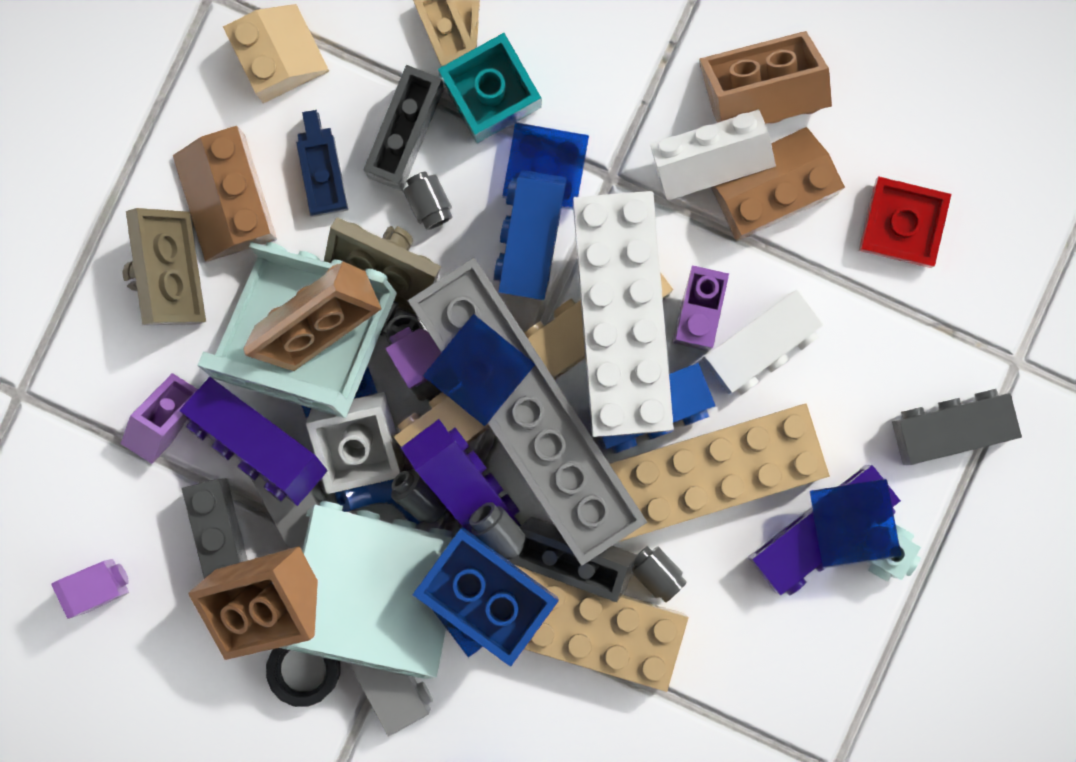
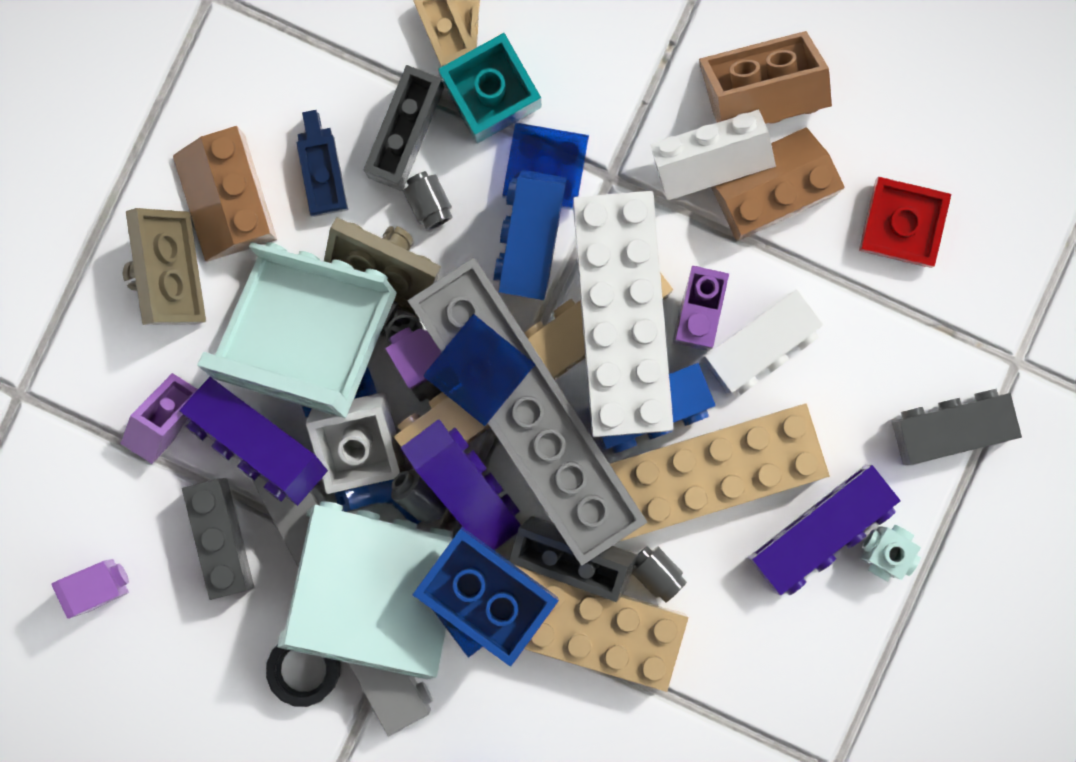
medium nougat slope [188,546,318,660] -> none
tan slope [222,4,329,104] -> none
medium nougat slope [243,261,382,371] -> none
dark grey brick [469,502,525,560] -> none
clear blue plate [809,479,901,569] -> none

